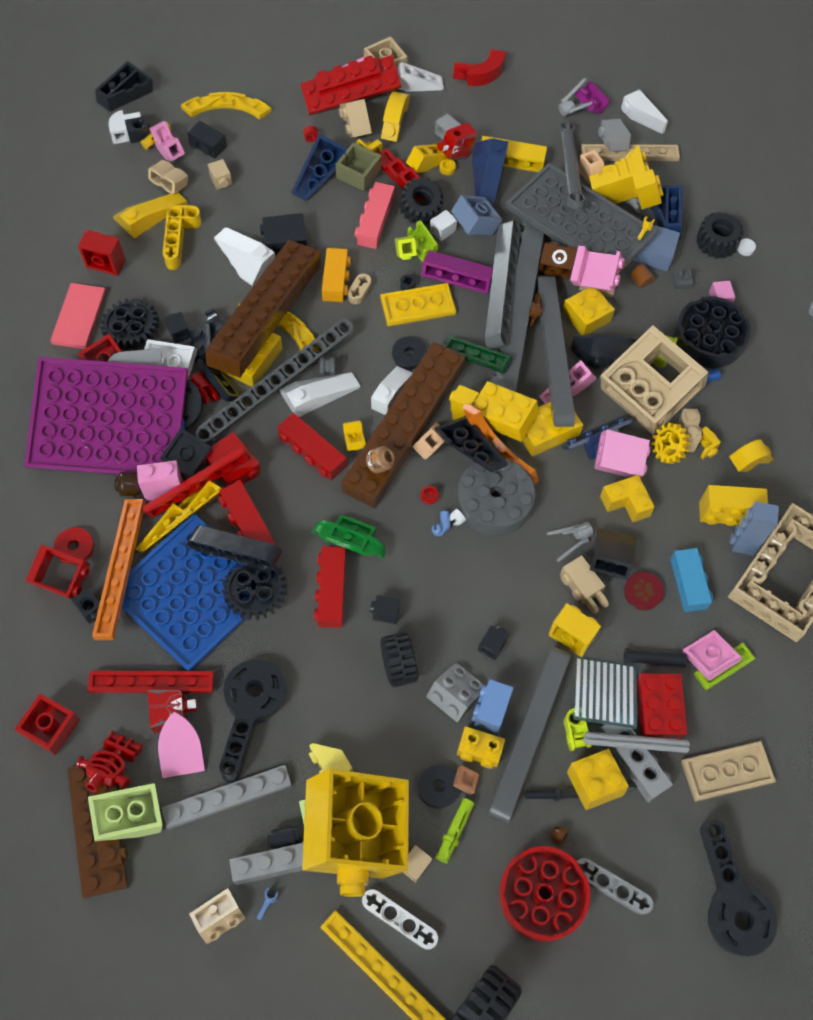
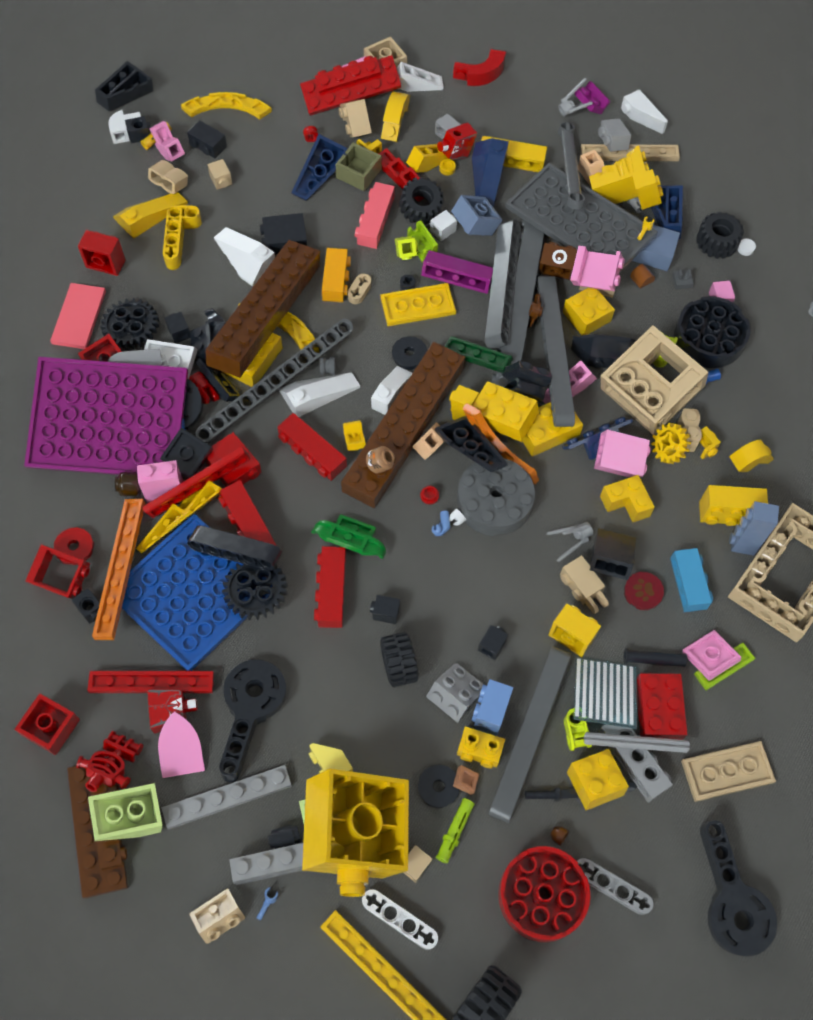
none -> black piece [502,361,552,403]

